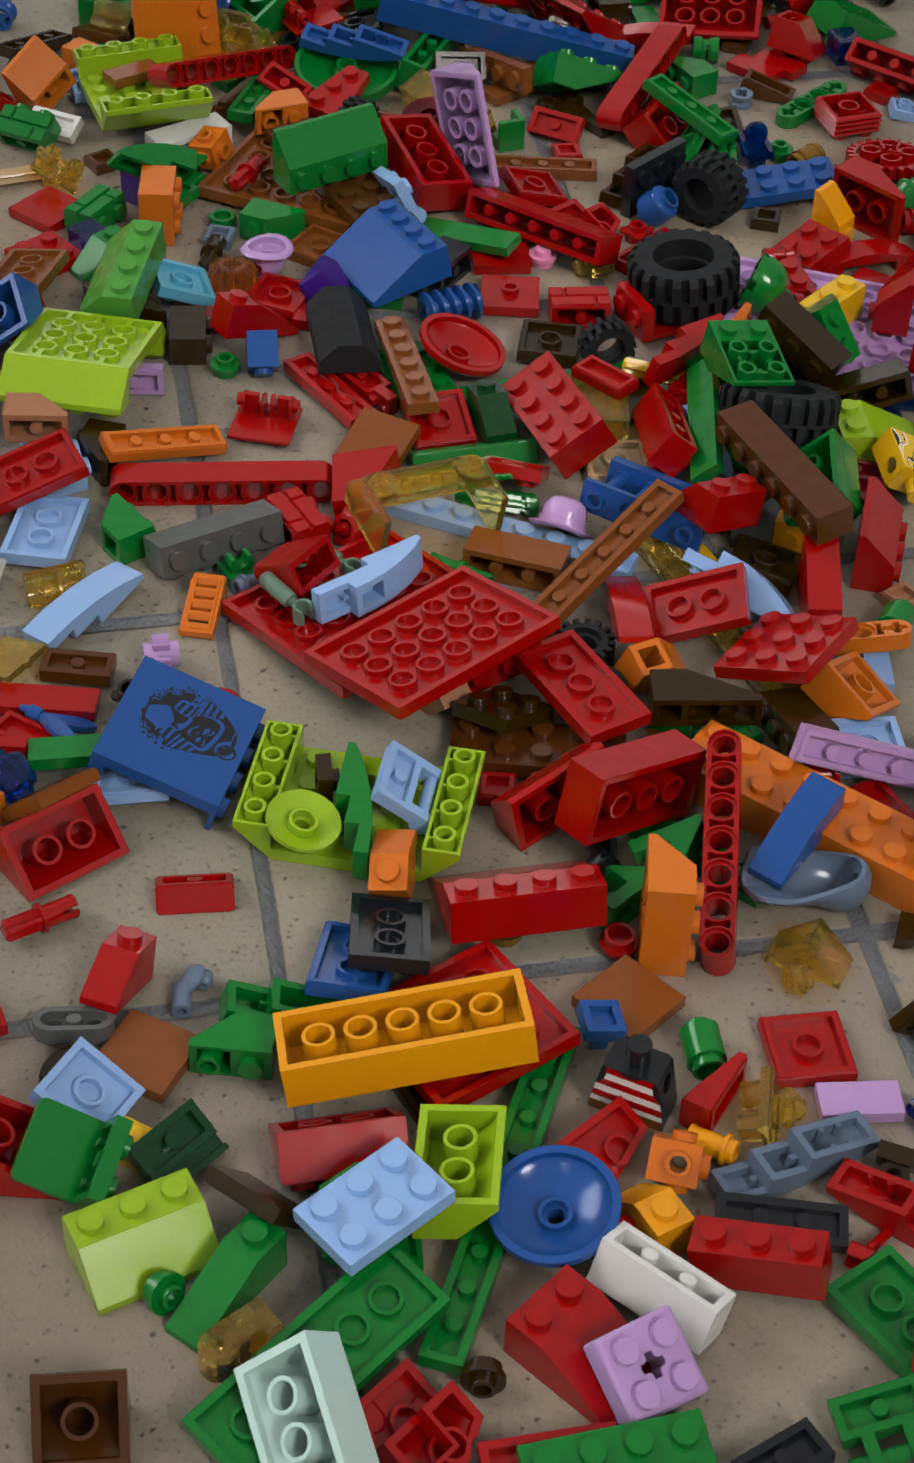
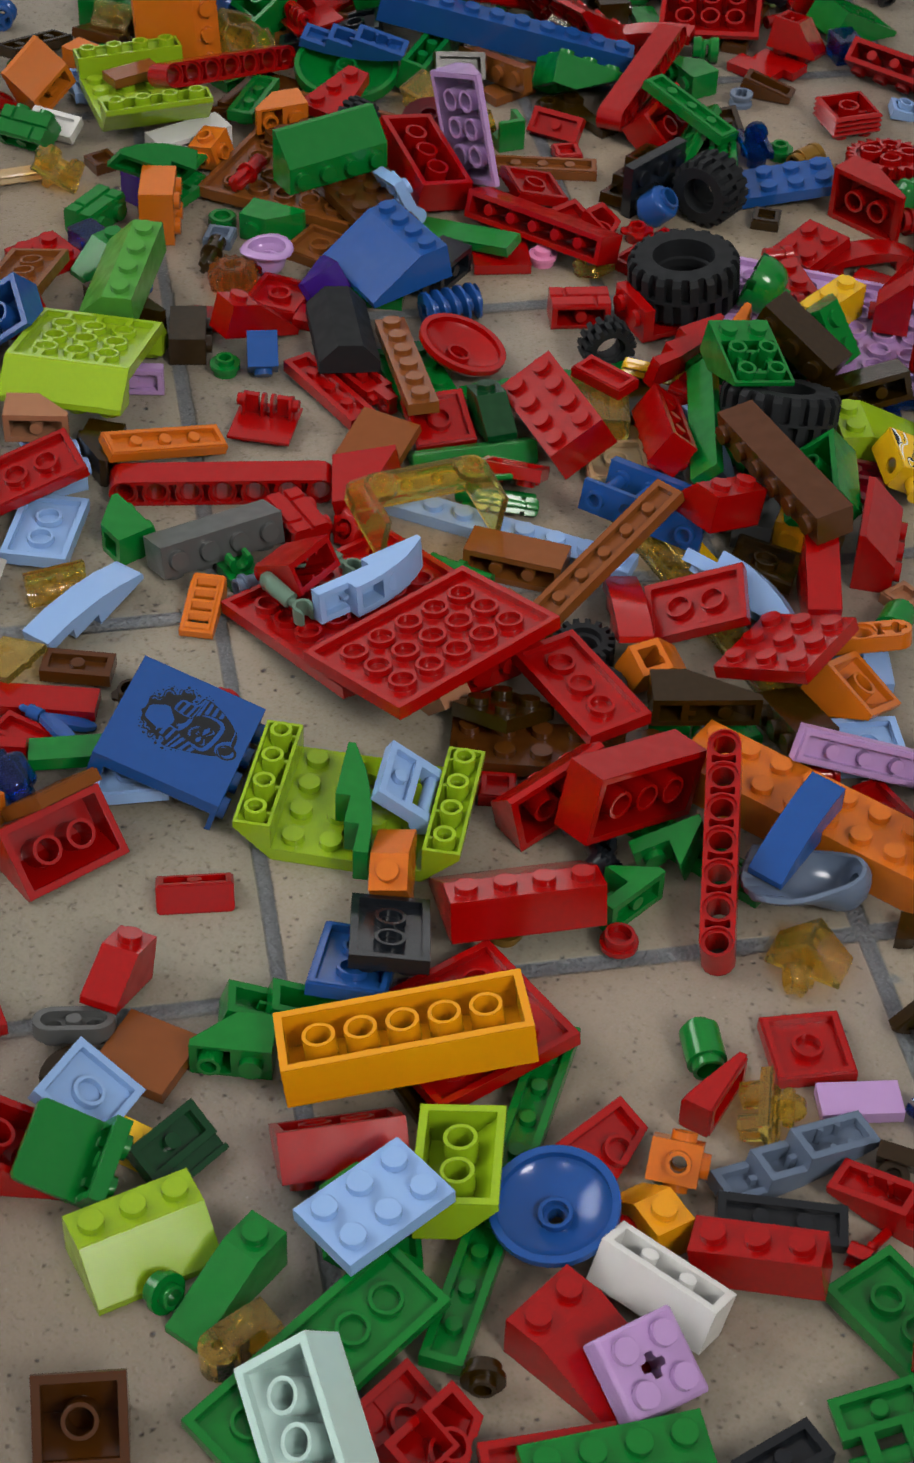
red axle [0,894,80,942] -> none
red tile [8,185,77,232] -> none
lavender gear [142,632,180,667] -> none
medium azure plate [153,258,216,306] -> none
sand blue arm [172,964,214,1019] -> none
dark brown tile [204,1165,303,1230] -> none
red slope [256,60,314,97] -> none
lime dish [265,789,342,853] -> none
dark brown plate [314,753,340,803] -> none
red plate [481,274,540,318] -> none
dark brown plate [516,319,583,367] -> none
lavender hat [528,495,593,539] -> none
dark orange tile [571,954,686,1039] -> none
blue tile [575,1000,627,1050] -> none
torso [588,1034,677,1132] -> none
orange slope [638,833,704,977] -> none
light orange pin [688,1123,741,1167] -> none
green beam [775,80,847,129] -> none
light orange slope [811,180,855,242] -> none
red tile [863,80,899,106] -> none

